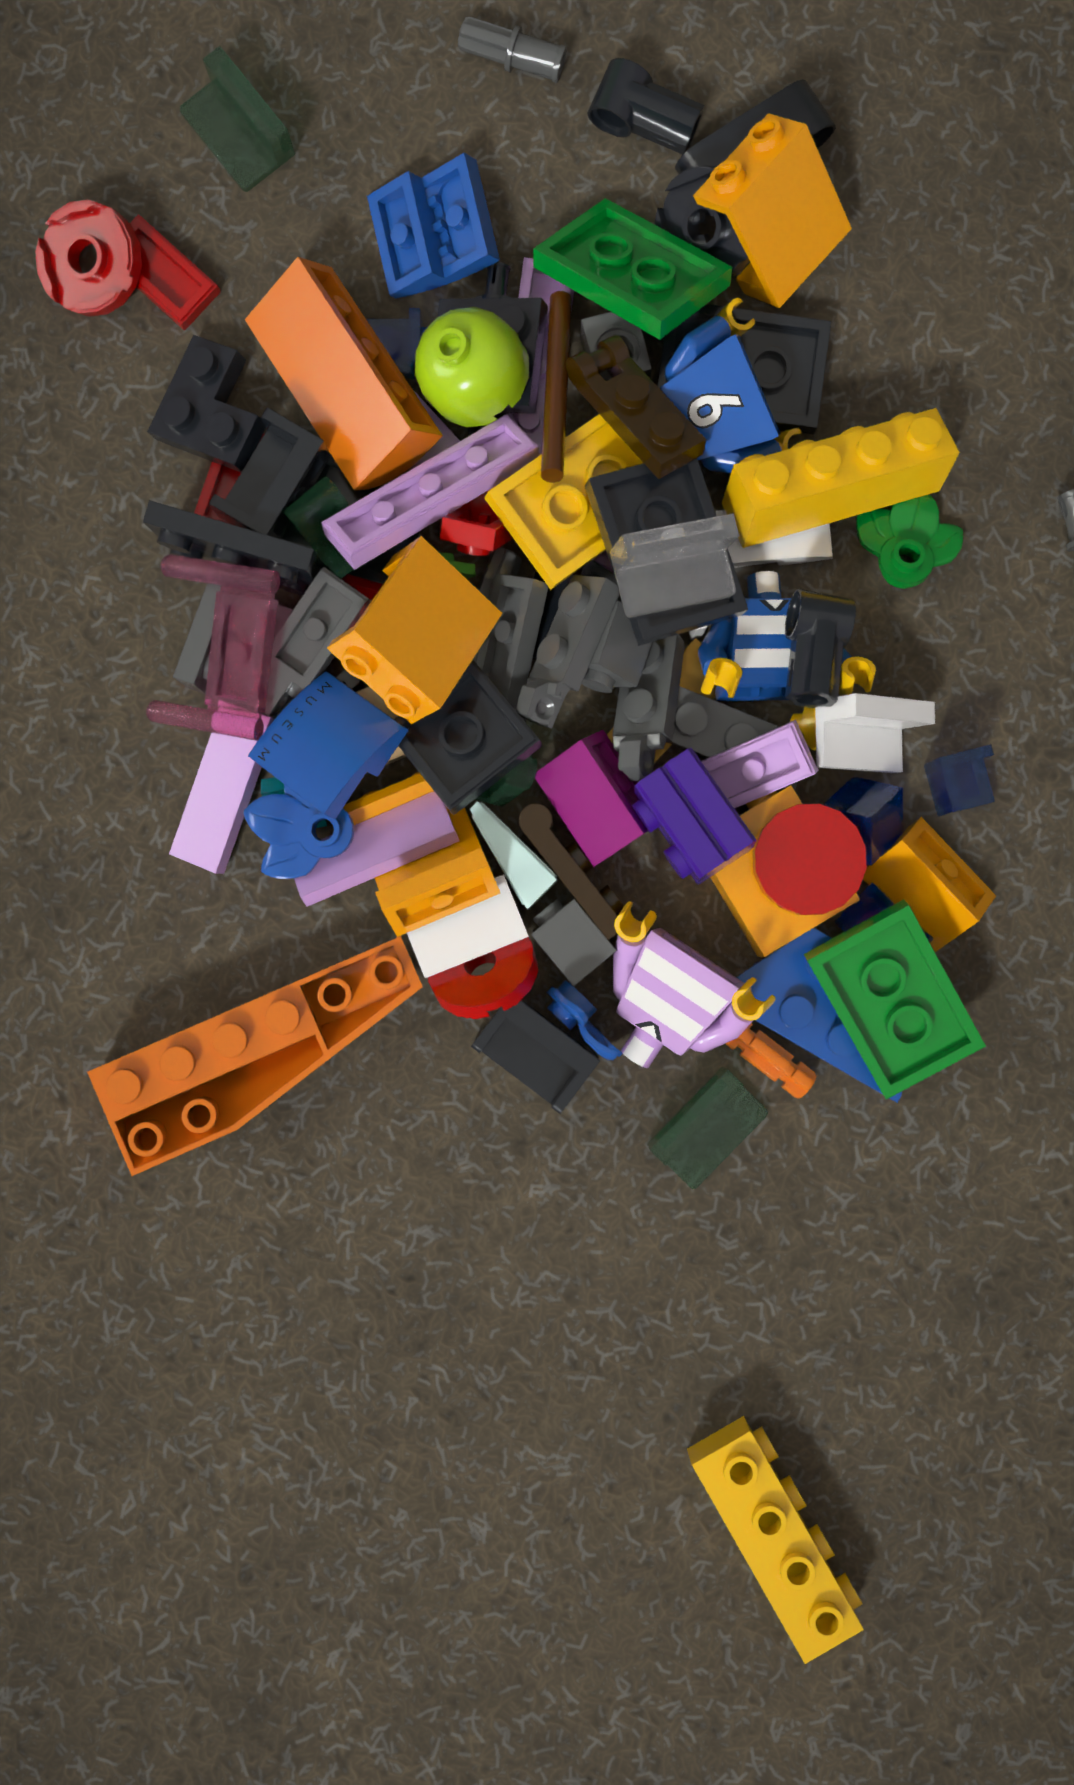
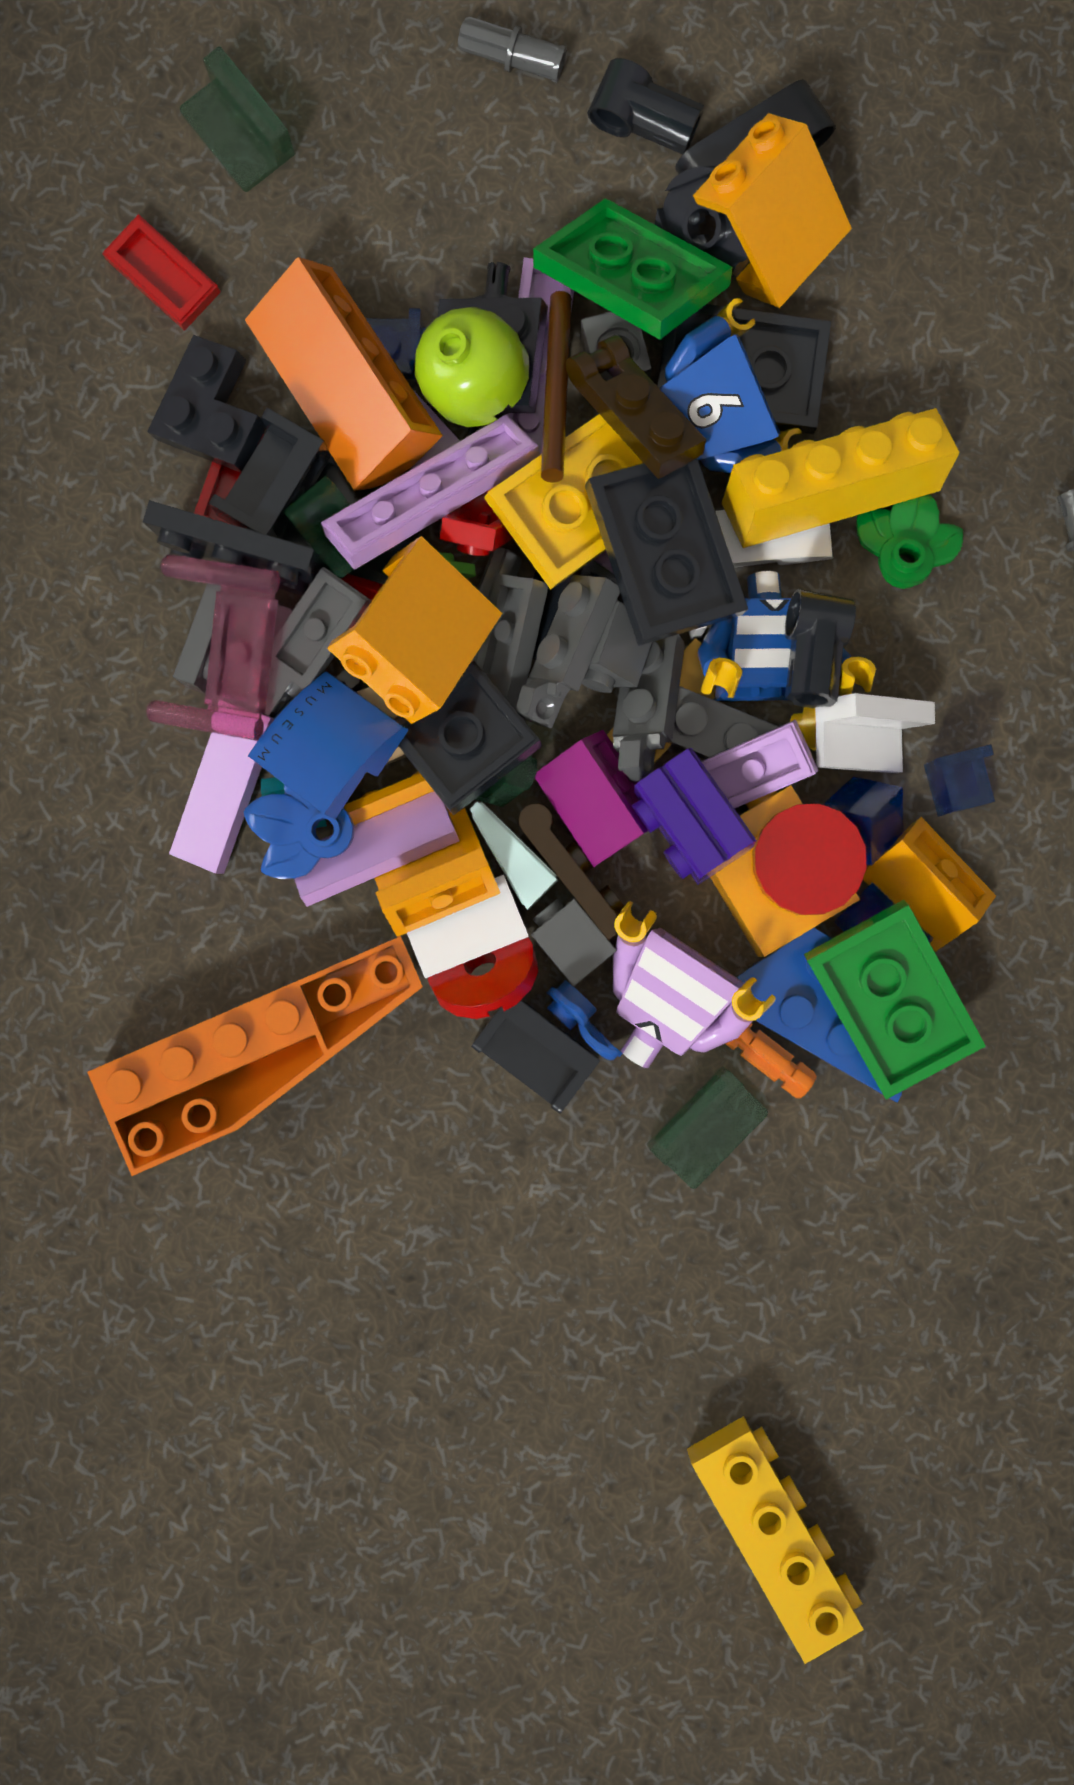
tile [35,200,142,317] -> none
blue slope [367,153,500,299] -> none
clear panel [610,513,739,618] -> none

